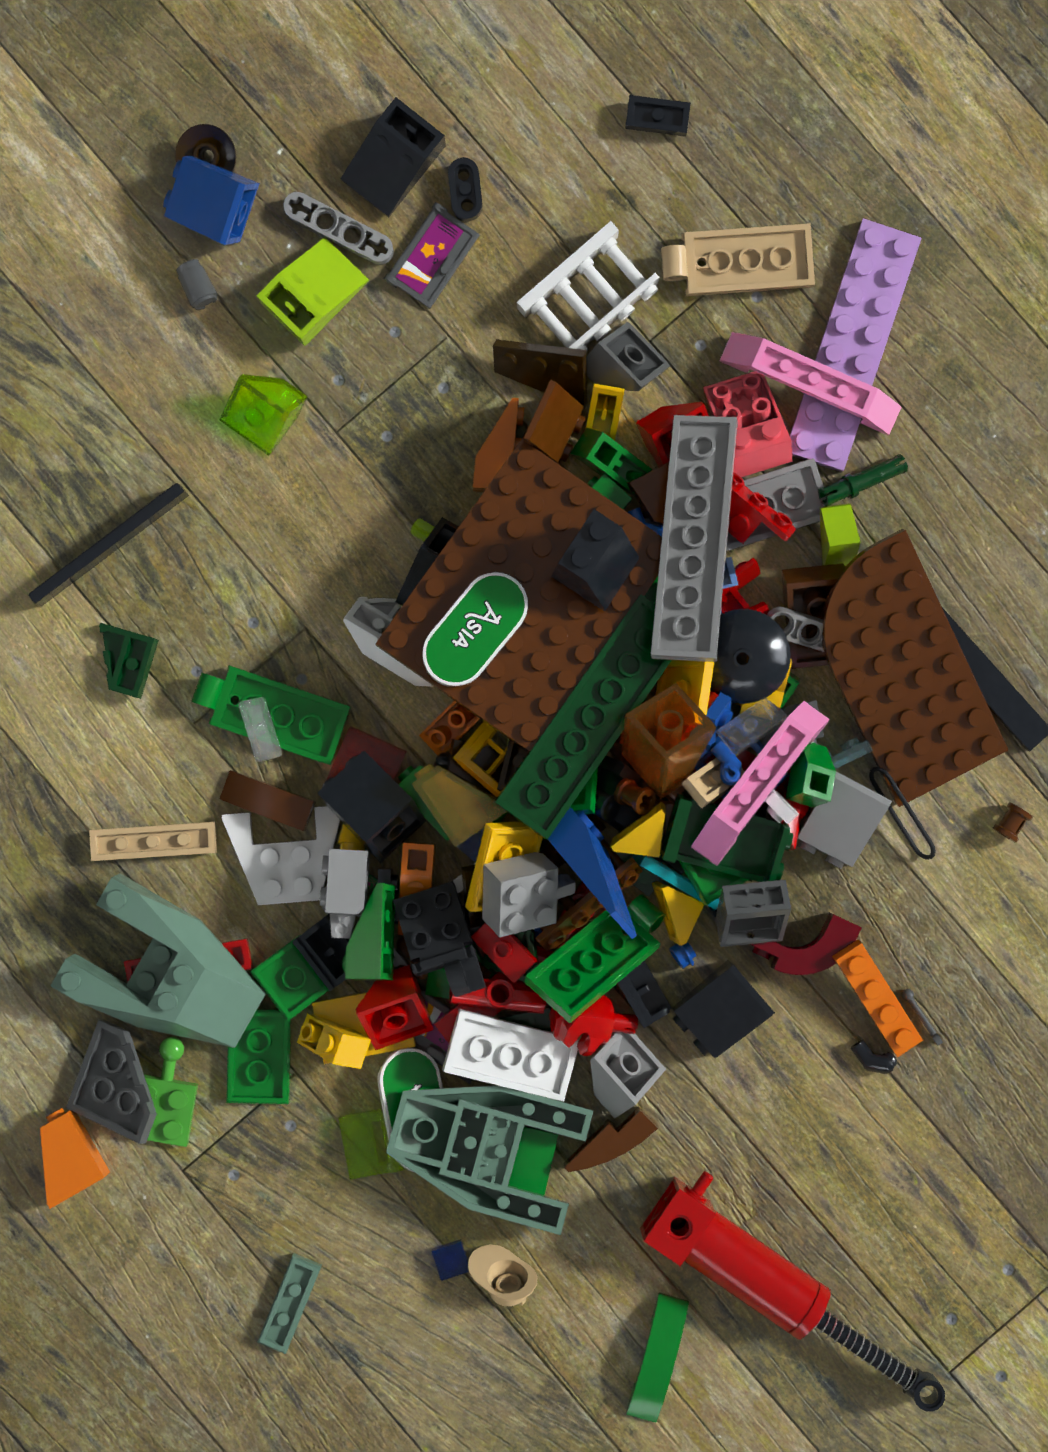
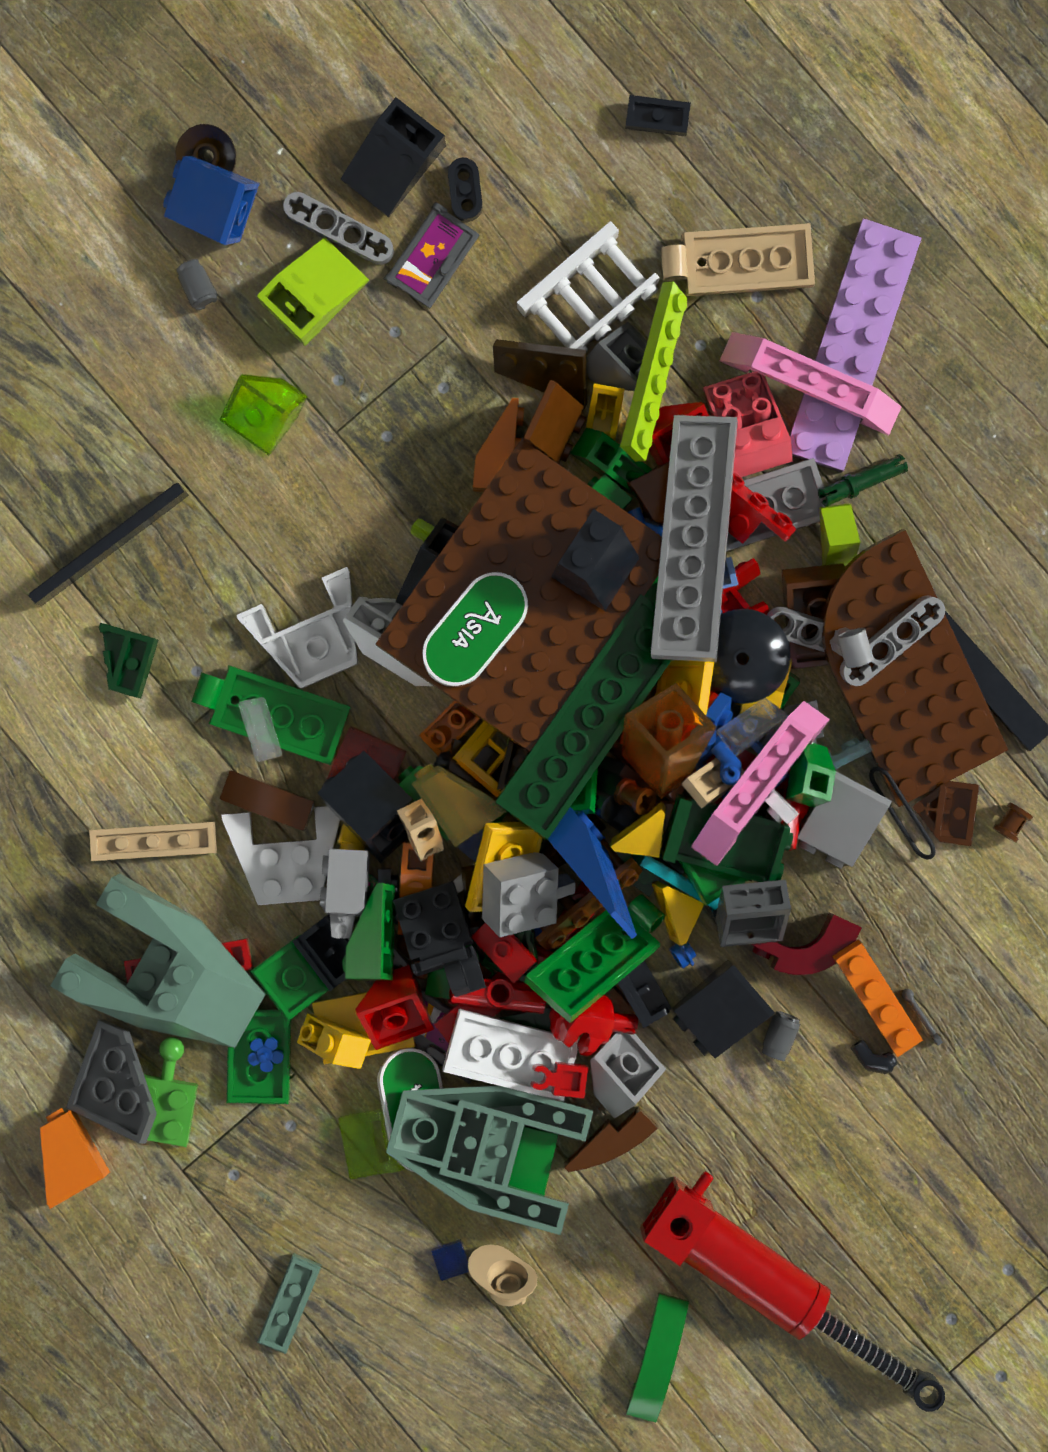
none -> white wing [236,567,358,689]
none -> blue plant [248,1037,284,1072]
none -> tan leg [397,798,444,861]
none -> red plate [530,1062,588,1098]
none -> lime plate [620,281,687,462]
none -> dark grey piece [762,1011,801,1061]
none -> light grey piece [830,627,874,668]
none -> light grey beam [840,595,945,686]
none -> reddish brown slope [912,781,980,846]

